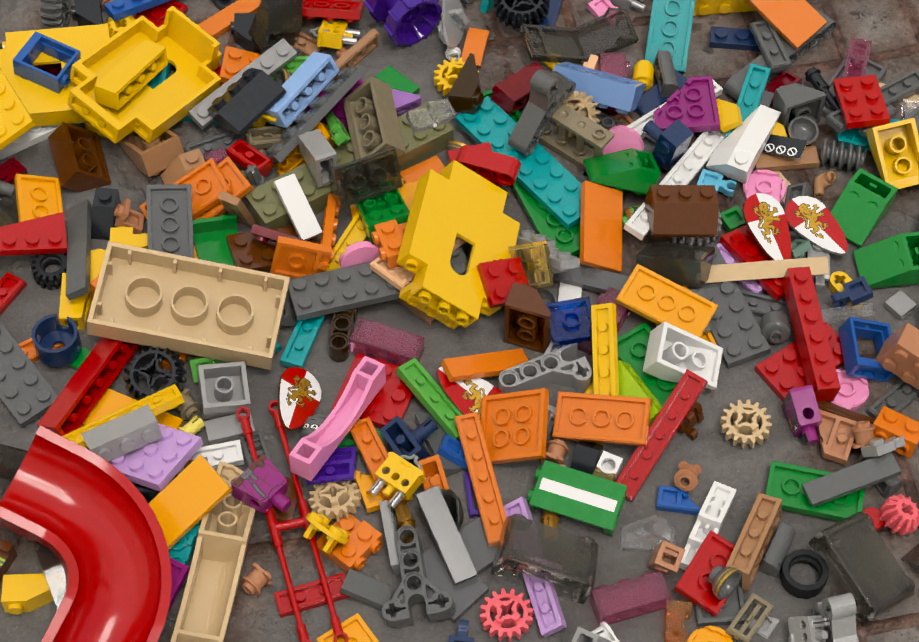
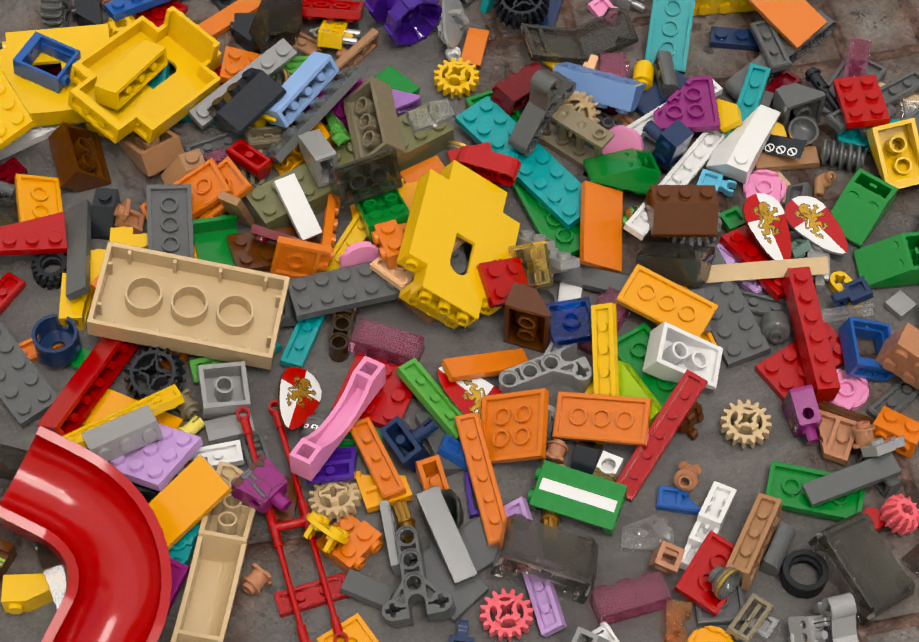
dark grey axle [245,165,265,188] -> none
yellow piece [369,452,426,508] -> none
dark brown slope [447,53,484,114] -> none

